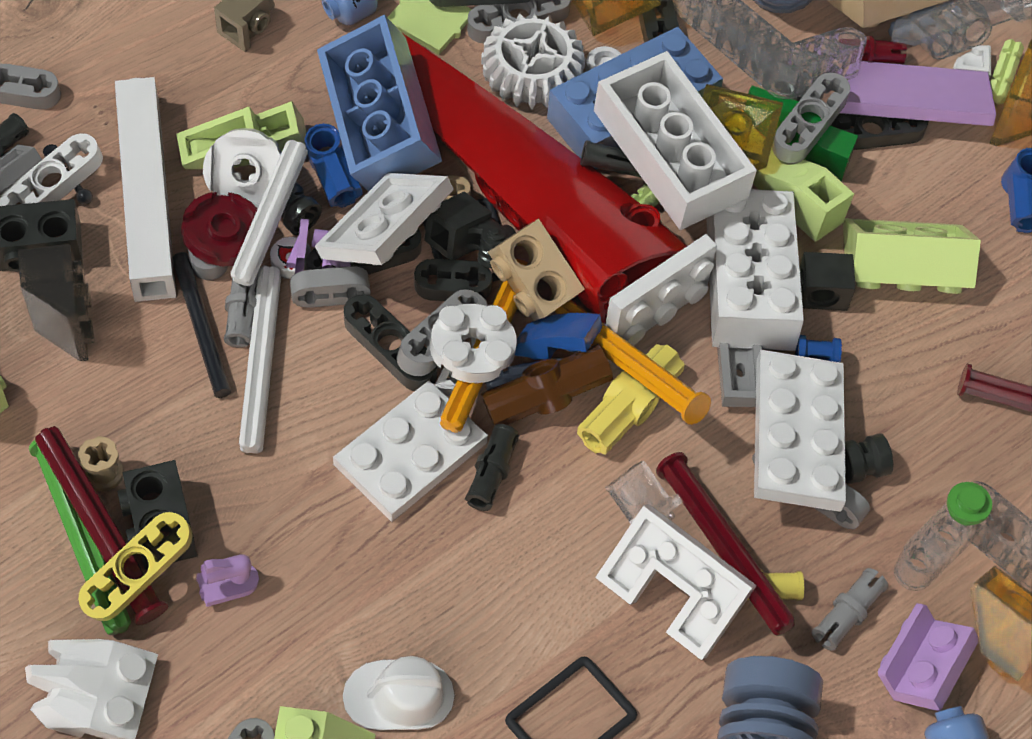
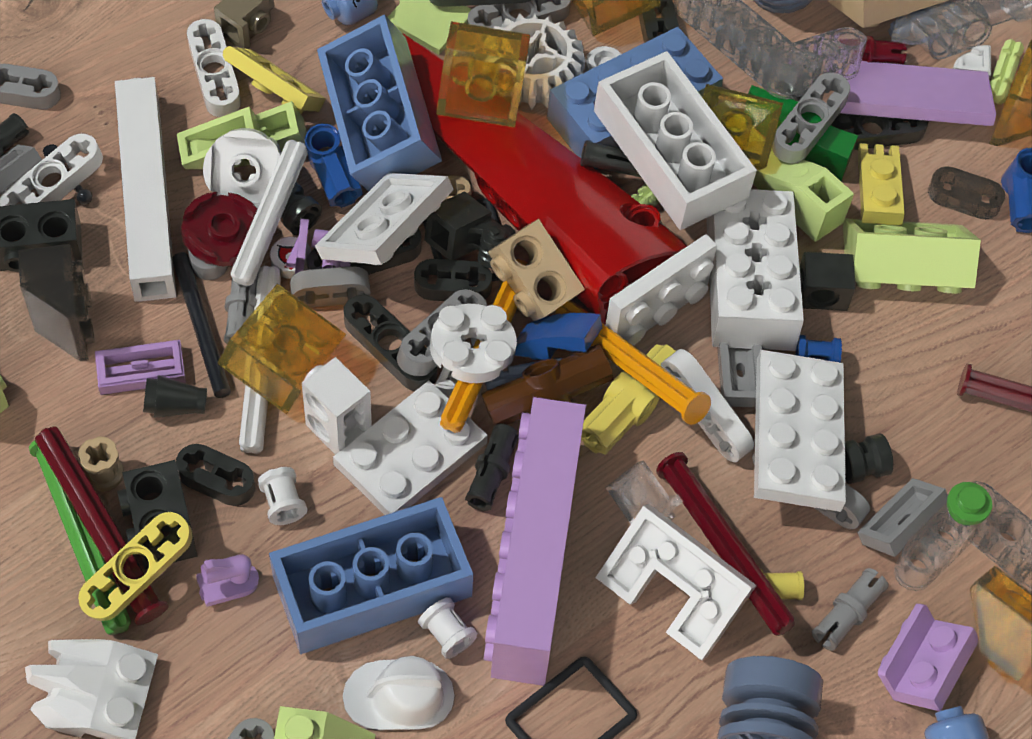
none -> lavender tile [95,340,186,395]
none -> pearl dark grey cone [143,375,207,418]
none -> pearl dark grey beam [176,444,255,506]
none -> white beam [187,19,241,117]
none -> clear yellow brick [217,283,346,415]
none -> light yellow hinge [223,46,326,114]
none -> white bush [258,467,308,525]
none -> medium blue brick [269,497,473,655]
none -> white brick [302,357,372,455]
none -> white bush [418,597,477,659]
none -> clear yellow brick [436,21,530,127]
none -> lavender brick [484,397,586,686]
none -> white beam [661,349,754,462]
none -> light grey piece [857,478,948,557]
none -> light yellow hinge [858,143,905,226]
none -> clear smoke beam [928,166,1005,220]

